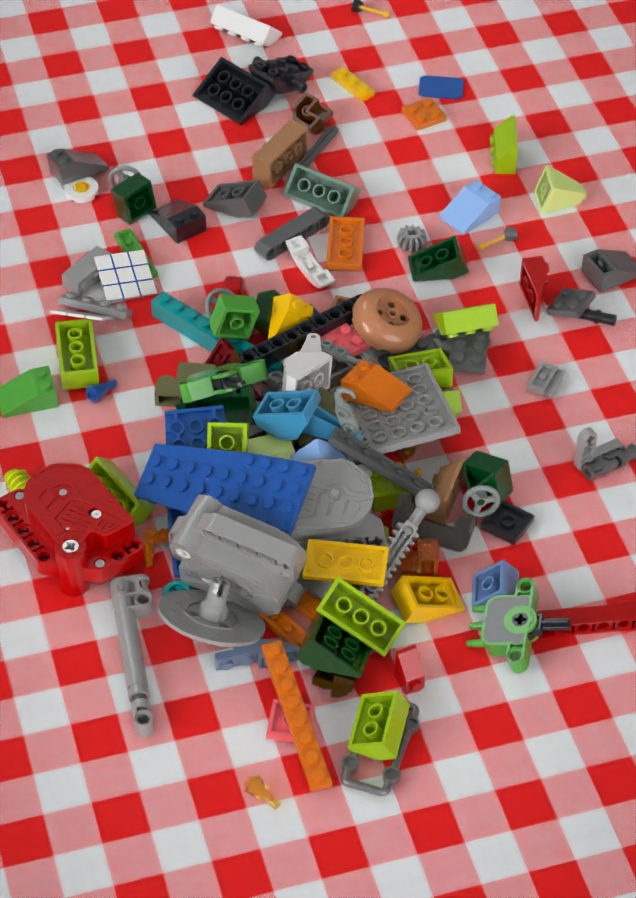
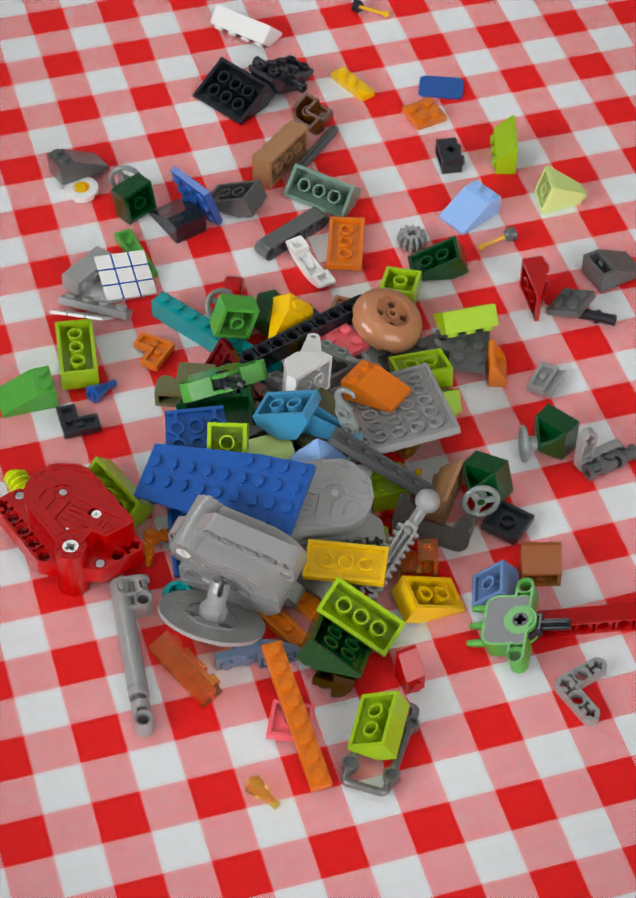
none -> black plate [56,404,102,439]
none -> orange plate [134,331,175,372]
none -> clear orange brick [148,631,222,708]
none -> blue plate [170,166,223,226]
none -> lime brick [379,266,422,305]
none -> black brick [435,137,465,174]
none -> orange tile [487,339,507,387]
none -> dark green piece [518,403,580,463]
none -> dark orange slope [518,541,562,586]
none -> light grey beam [555,657,607,726]

